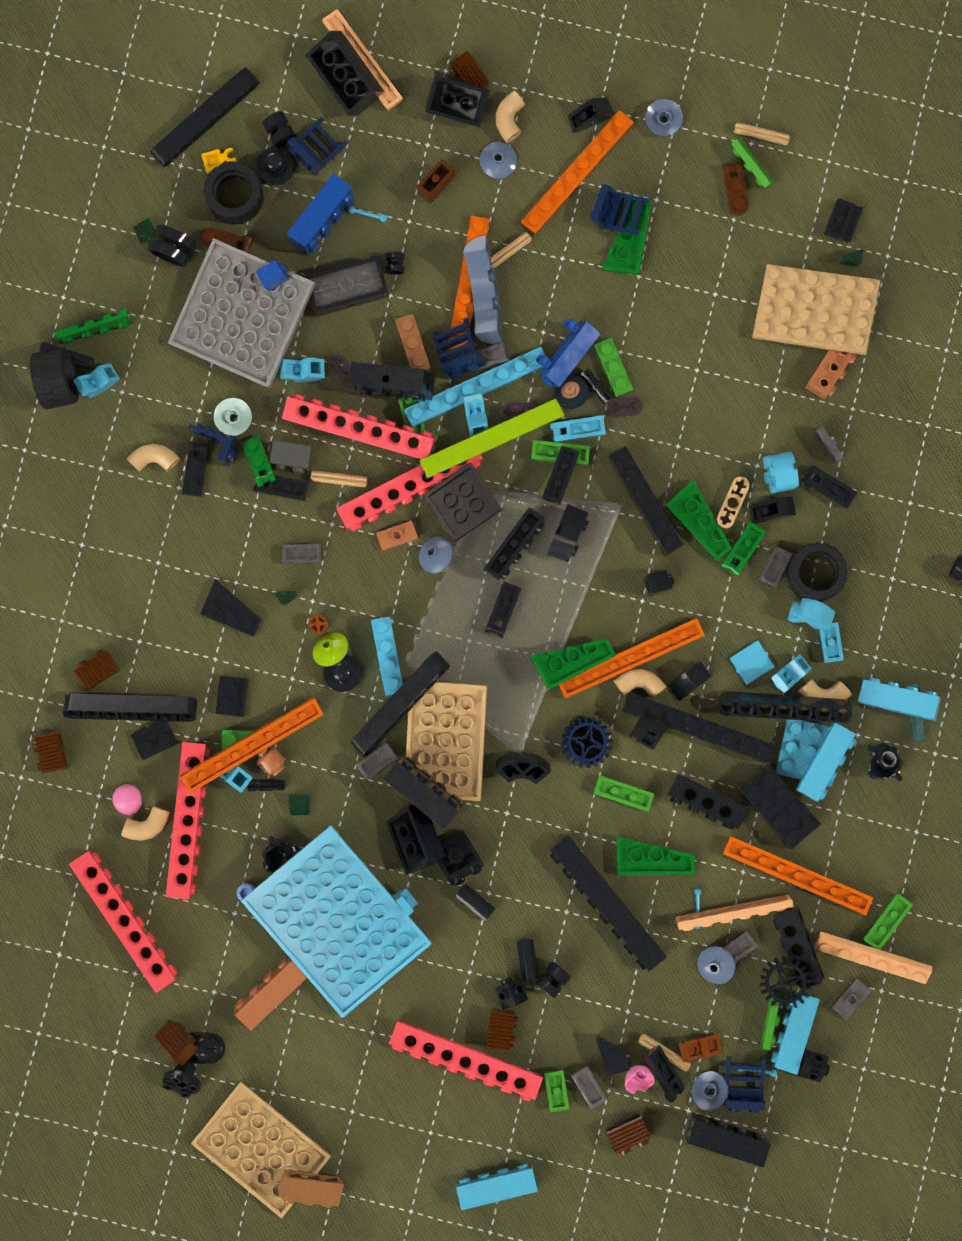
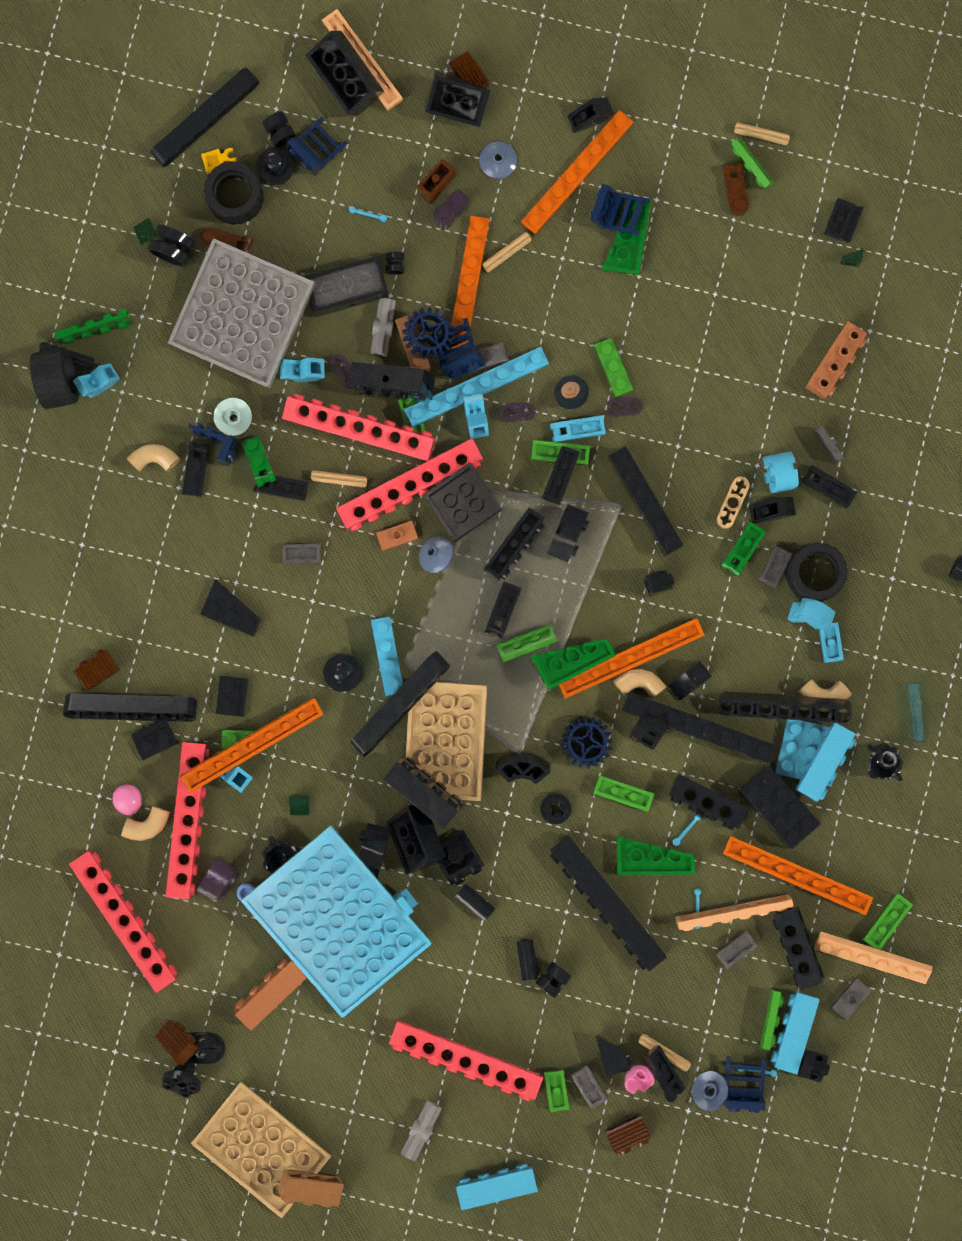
reddish brown brick [33,730,68,774] -> none
black axle [247,780,285,791] -> none
blue brick [256,260,289,291] -> none
nougat head [256,747,285,776] -> none
dark grey brick [270,440,312,473] -> none
clear green slope [274,591,299,606] -> none
blue brick [287,174,354,256] -> none
dark orange wheel [308,614,328,635] -> none
lime dish [313,632,348,667] -> none
flat silver plate [356,742,398,780] -> none
lime tile [419,399,564,479] -> none
sand blue brick [463,235,502,344] -> none
reddish brown brick [486,1008,518,1052] -> none
tan cylinder [495,90,525,143] -> none
black brick [495,977,528,1010] -> none
blue brick [536,318,600,387] -> none
black pin [579,368,613,405] -> none
sand blue dish [645,99,683,136] -> none
green wing [665,480,731,561] -> none
dark orange slope [679,1033,722,1062] -> none
black brick [685,1114,771,1168] -> none
sand blue dish [697,946,736,984] -> none
medium azure piece [729,640,775,685] -> none
tan plate [752,264,880,355] -> none
black gear [759,956,813,1010] -> none
medium azure brick [772,654,812,693] -> none
medium azure brick [858,677,941,721] -> none
none -> clear purple brick [197,856,239,902]
none -> black brick [359,823,390,879]
none -> light grey piece [370,298,396,358]
none -> light grey piece [401,1100,442,1161]
none -> dark blue gear [402,307,454,359]
none -> brick [432,190,469,230]
none -> bright green plate [496,625,557,662]
none -> black gear [540,793,571,824]
none -> medium azure hinge [673,813,702,846]

